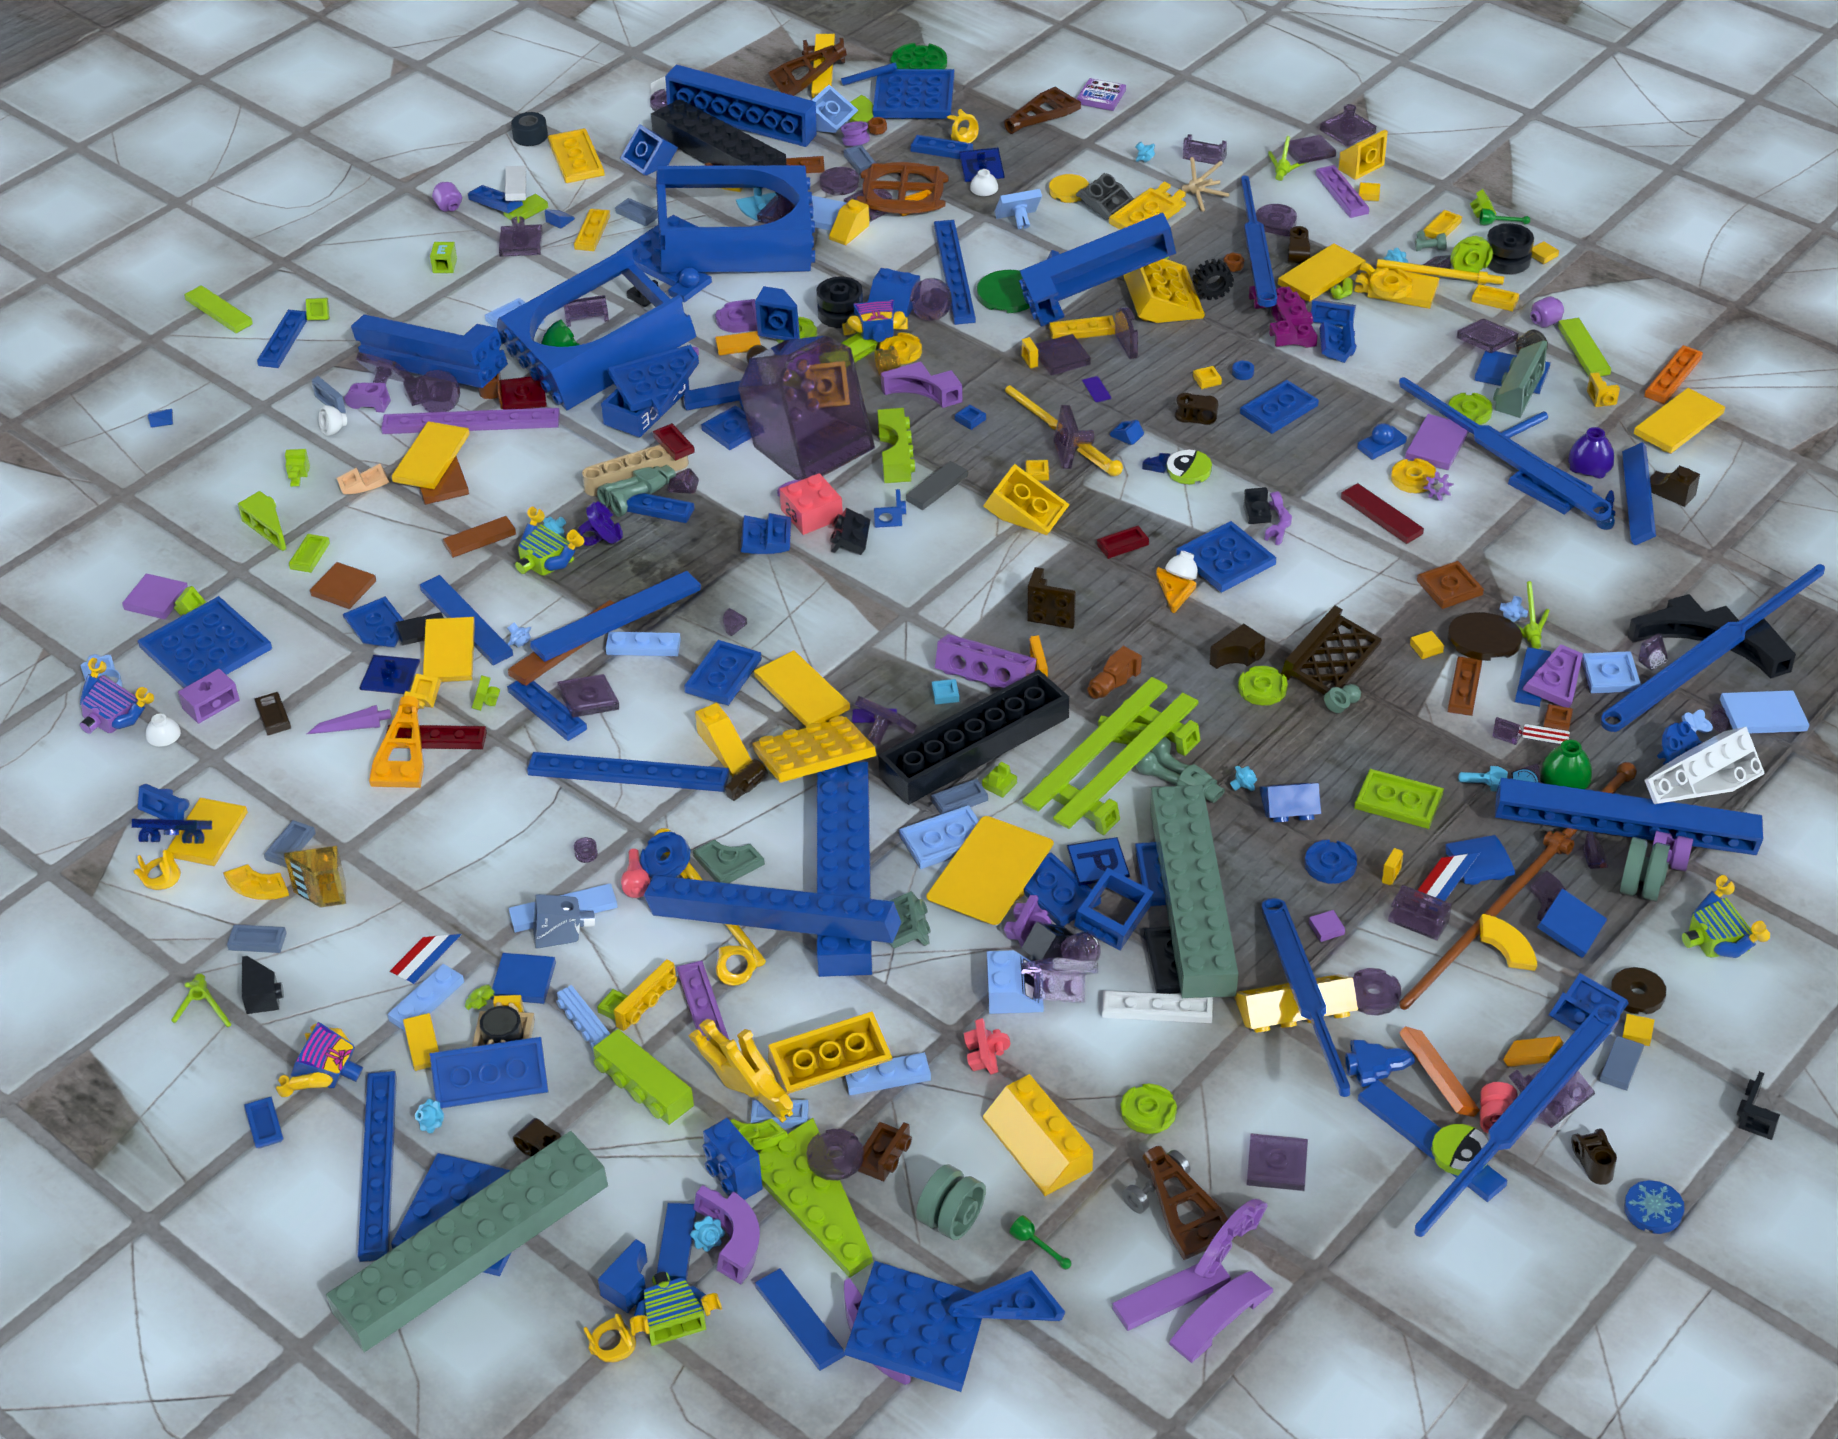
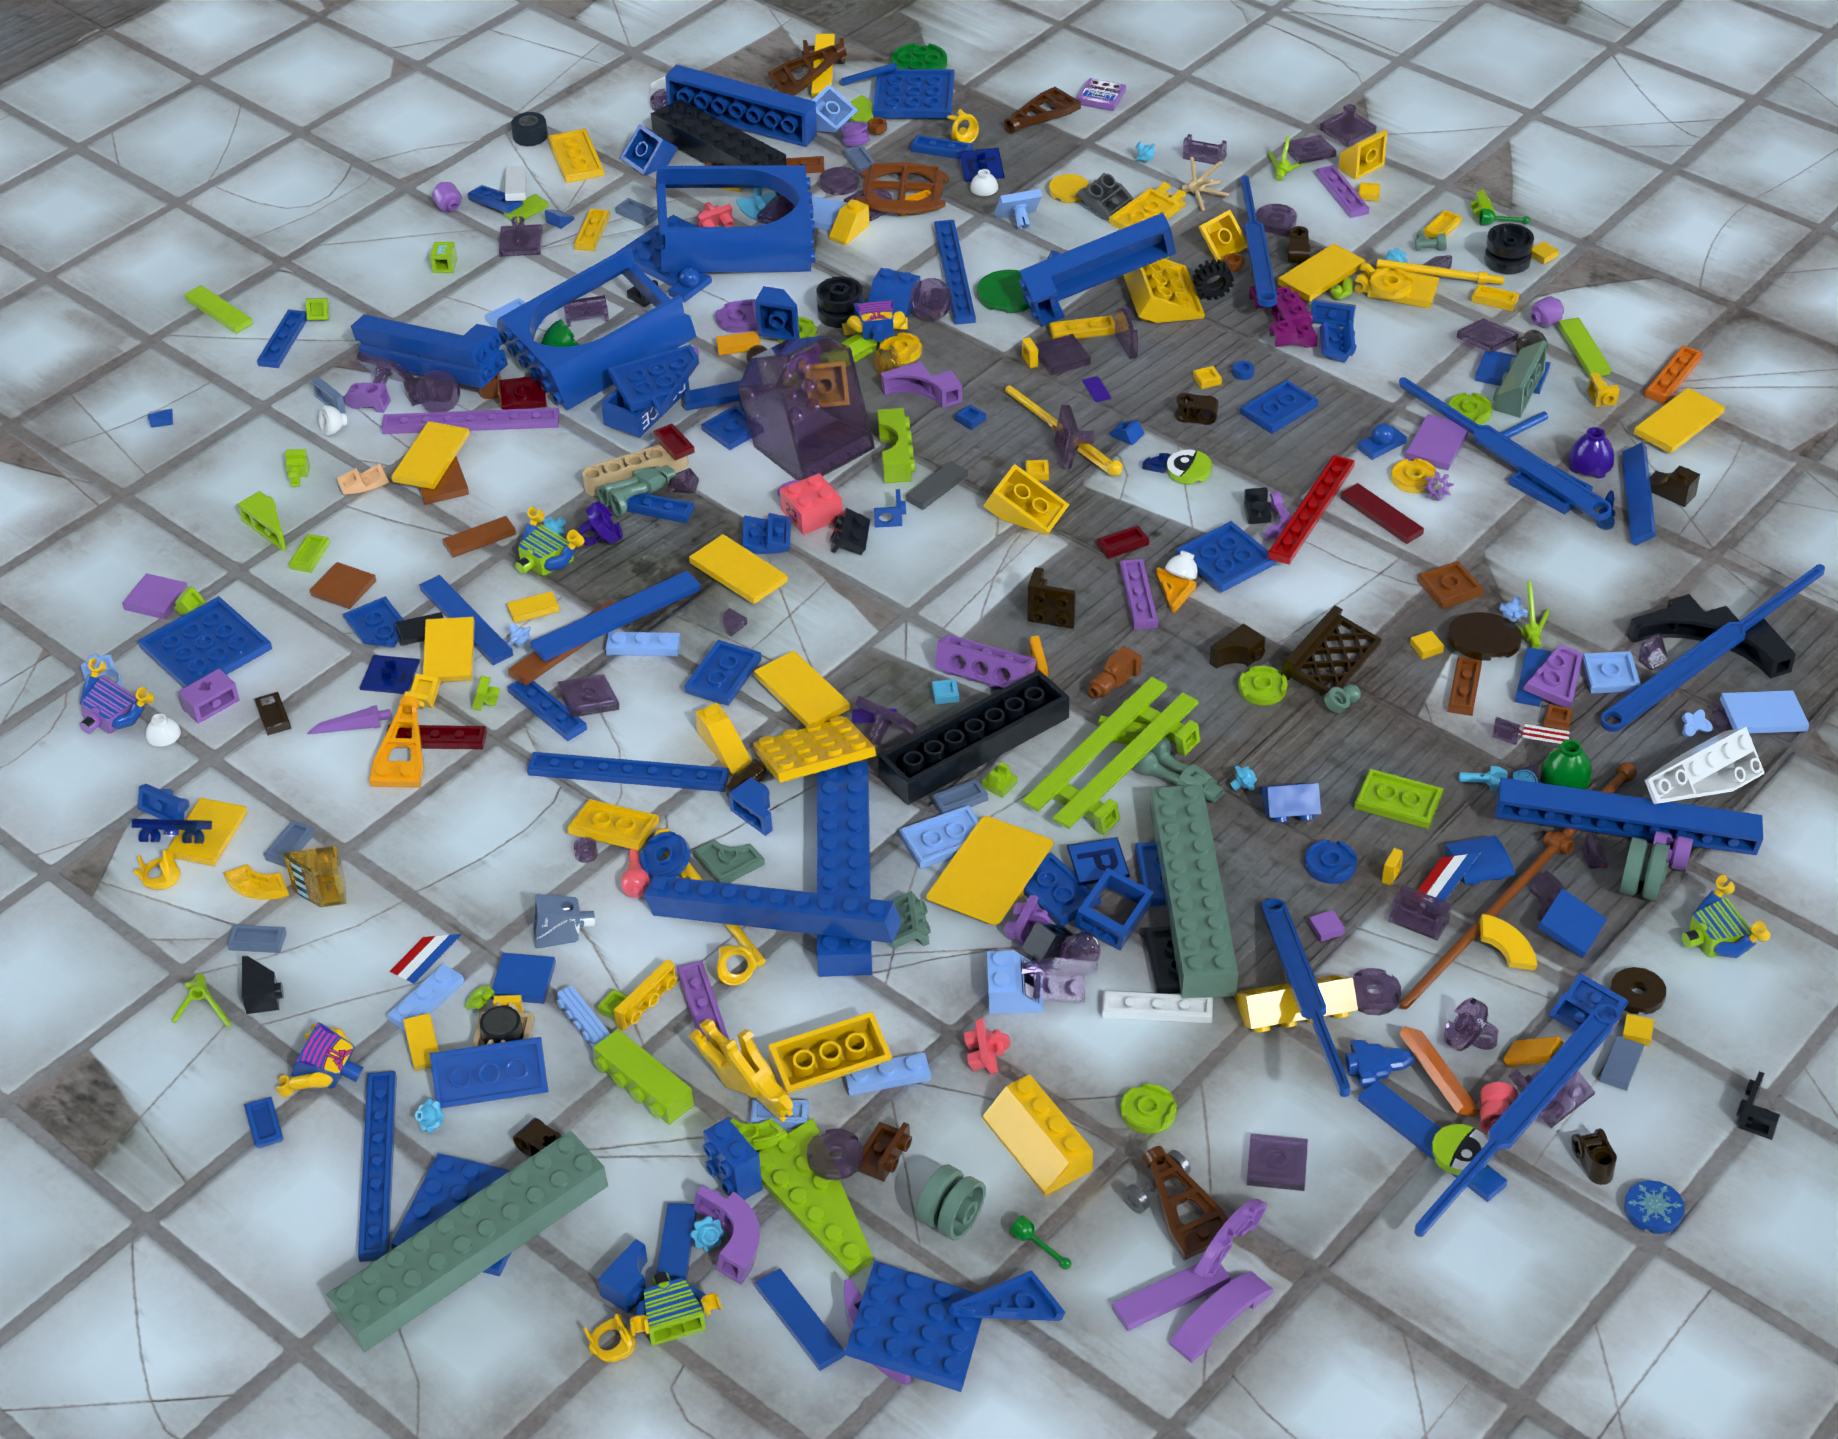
light blue tile [508,883,618,933] -> none
lime tile [1450,236,1493,273] -> none
blue plate [1657,721,1703,765] -> none
none -> yellow tile [507,591,560,623]
none -> yellow tile [568,799,659,851]
none -> yellow tile [689,534,788,604]
none -> coral hips [696,202,734,227]
none -> blue arch [729,777,773,836]
none -> medium lavender tile [1120,559,1158,630]
none -> yellow slope [1199,210,1247,262]
none -> red tile [1267,455,1355,565]
none -> clear purple tile [1444,997,1499,1051]

